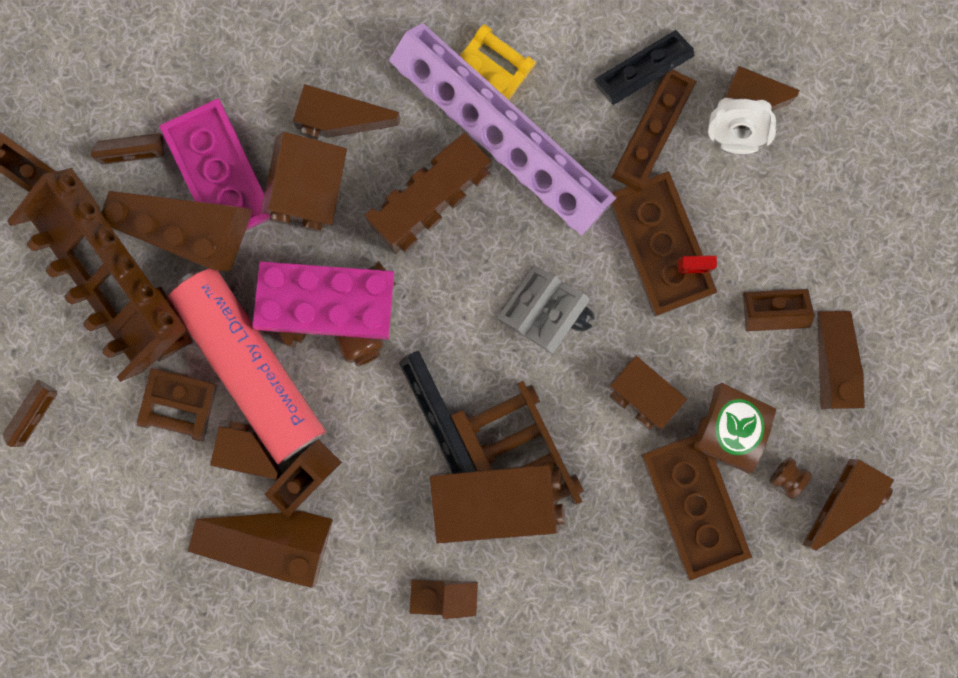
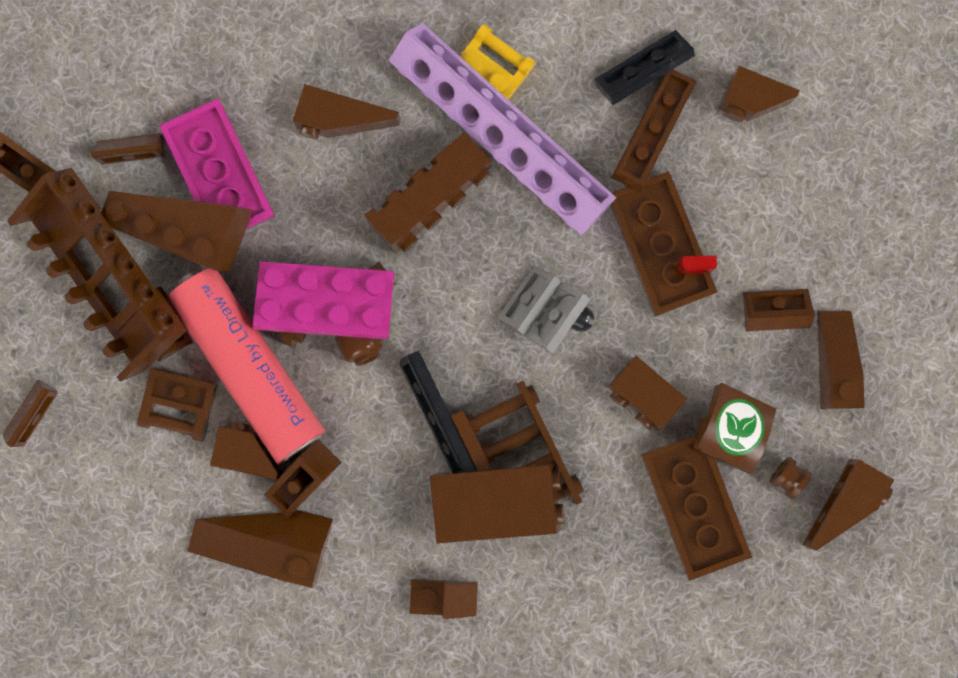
reddish brown brick [261,131,347,232] -> none
white plate [708,98,776,154] -> none

